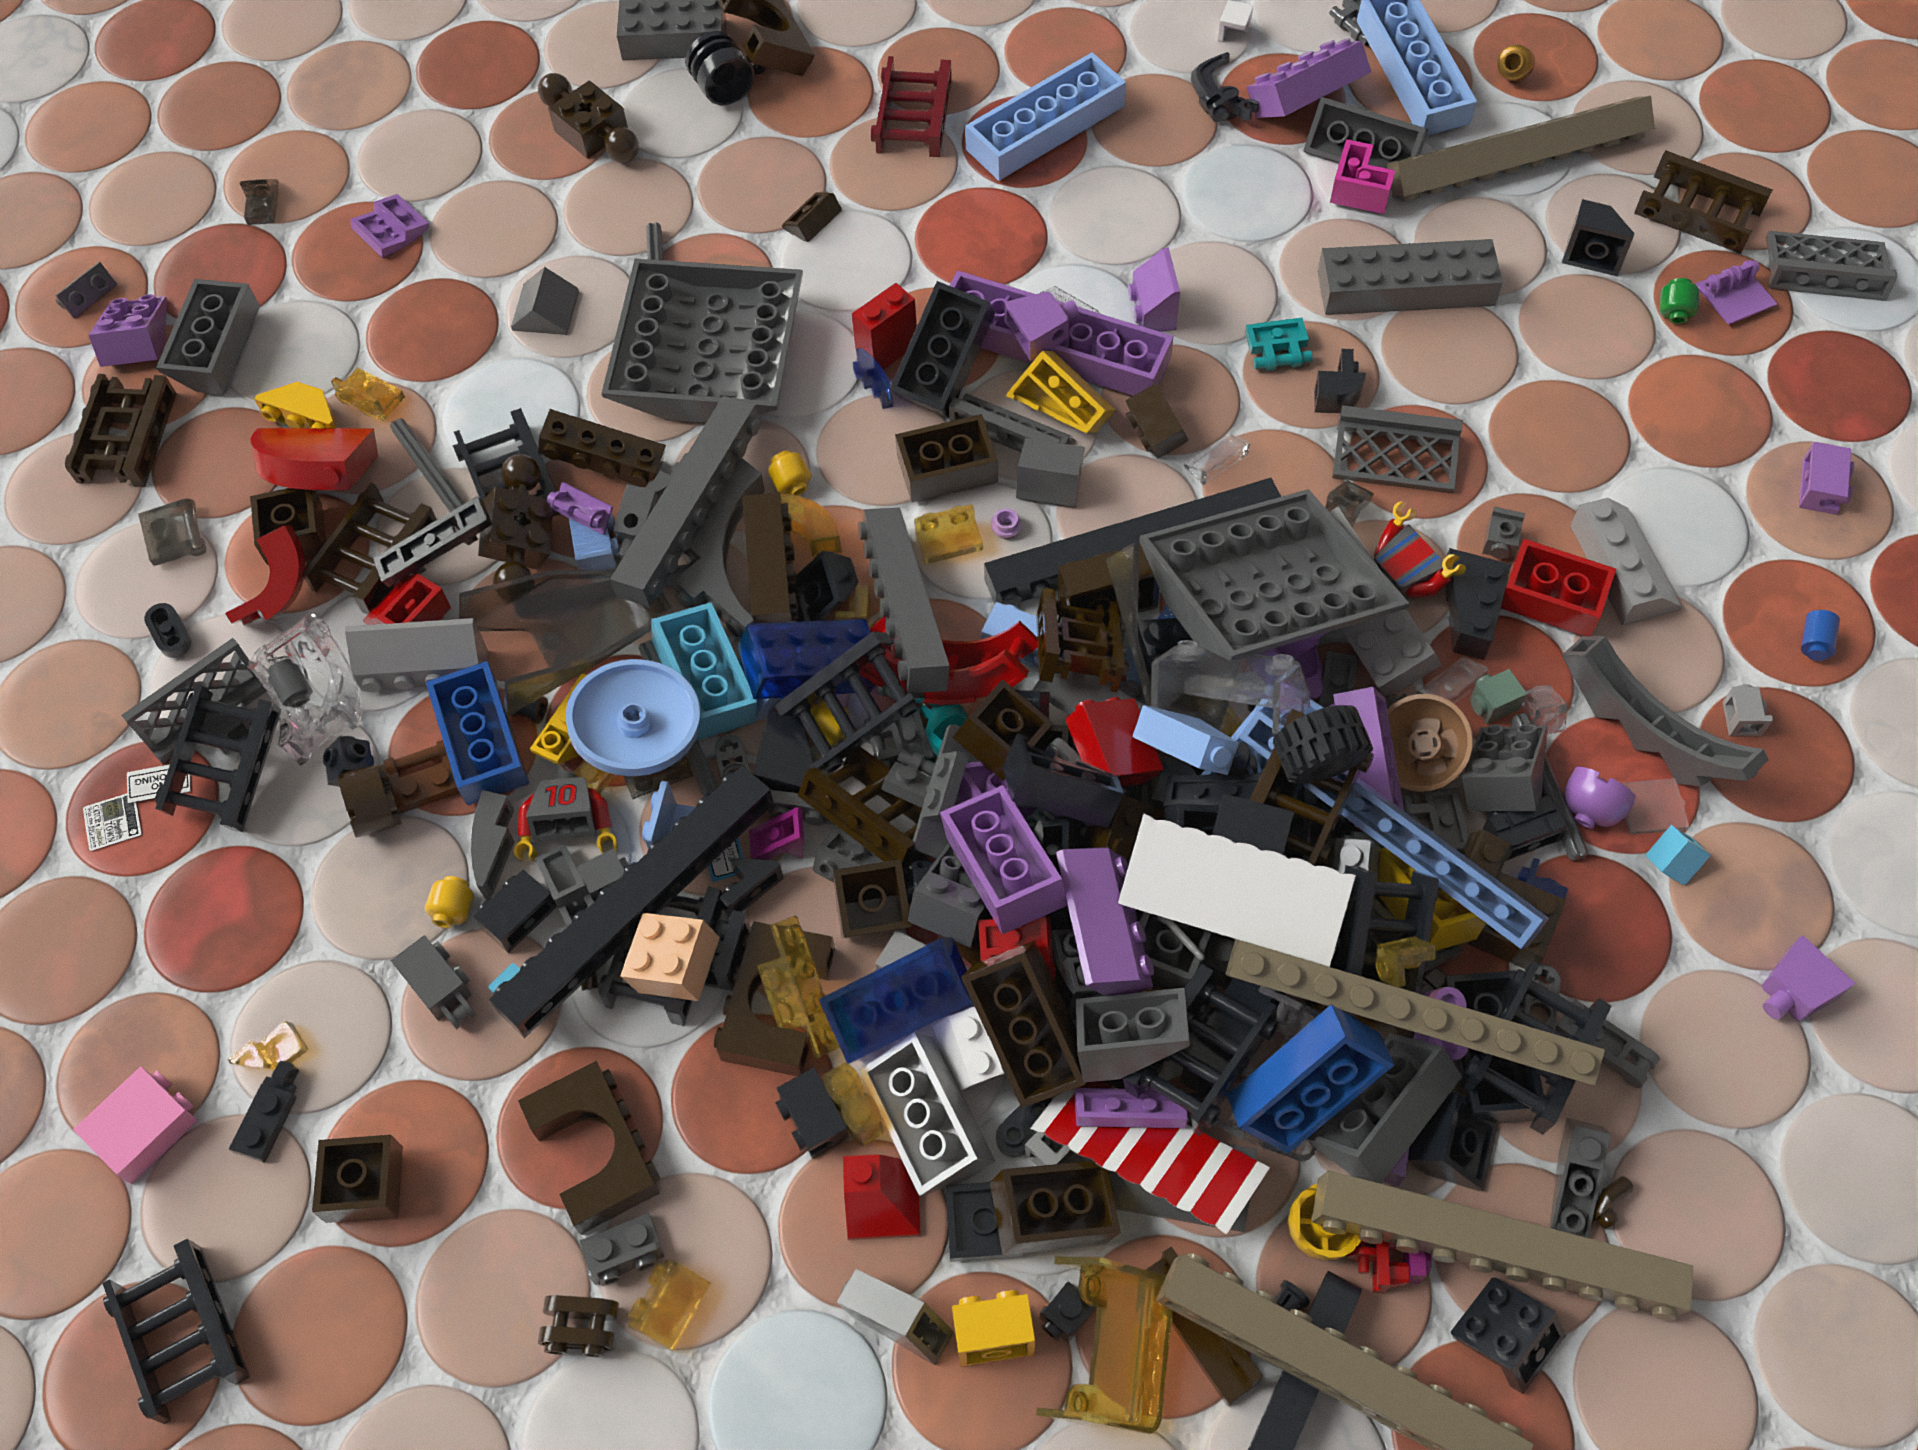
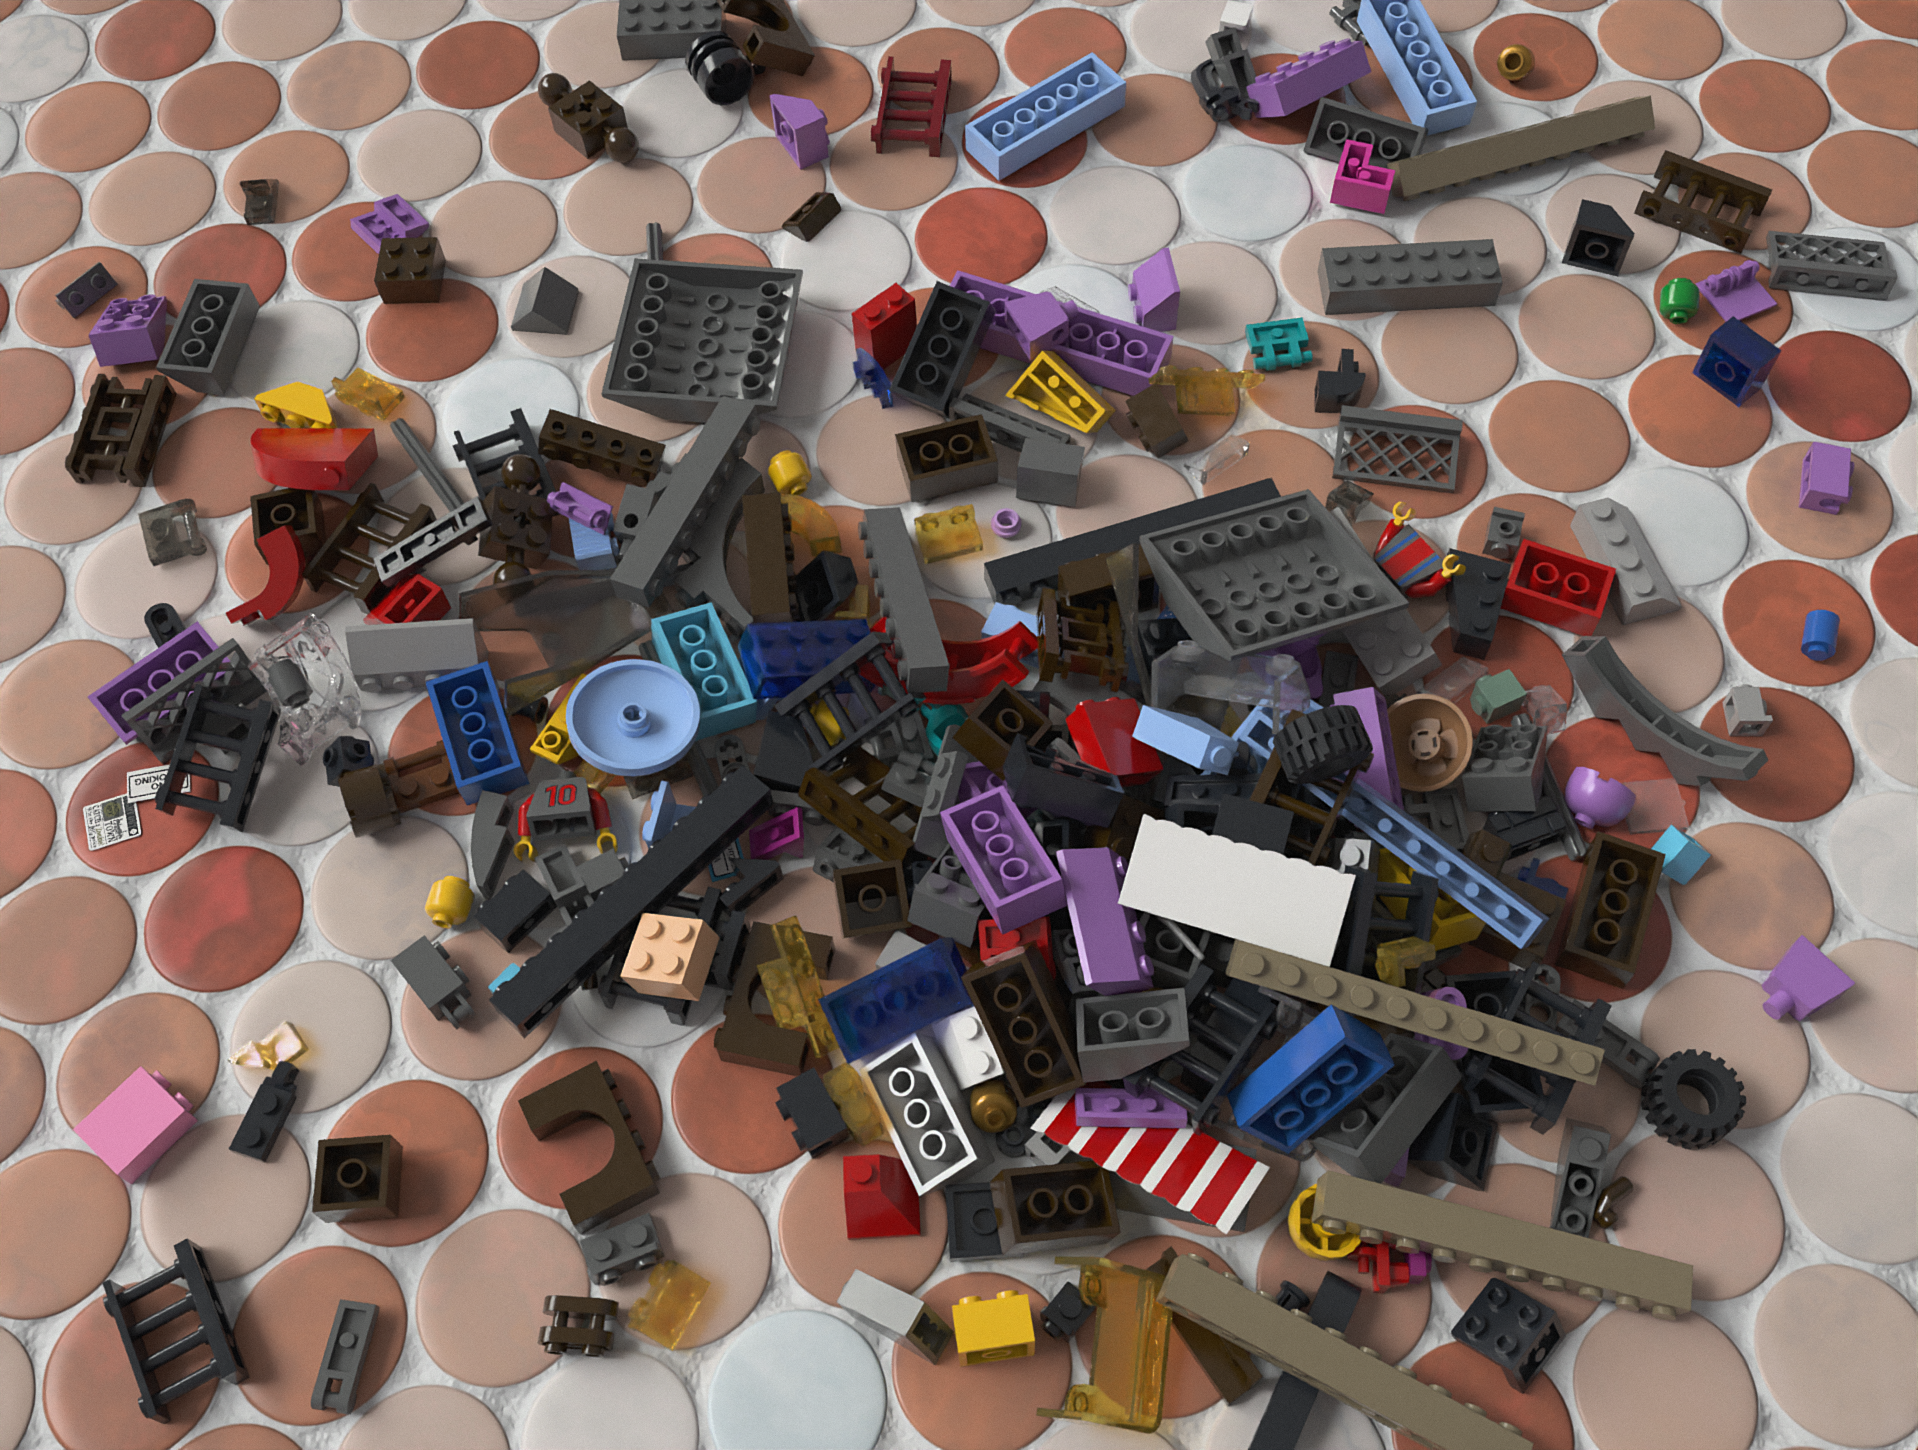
none -> medium lavender slope [87,621,230,745]
none -> dark grey plate [311,1299,380,1415]
none -> dark brown brick [374,237,446,304]
none -> medium lavender slope [770,94,830,170]
none -> pearl gold head [970,1079,1017,1133]
none -> clear yellow bracket [1148,365,1265,416]
none -> dark grey slope [1205,27,1256,99]
none -> dark brown brick [1555,831,1666,989]
none -> black tyre [1641,1049,1746,1150]
none -> clear blue brick [1692,316,1782,407]

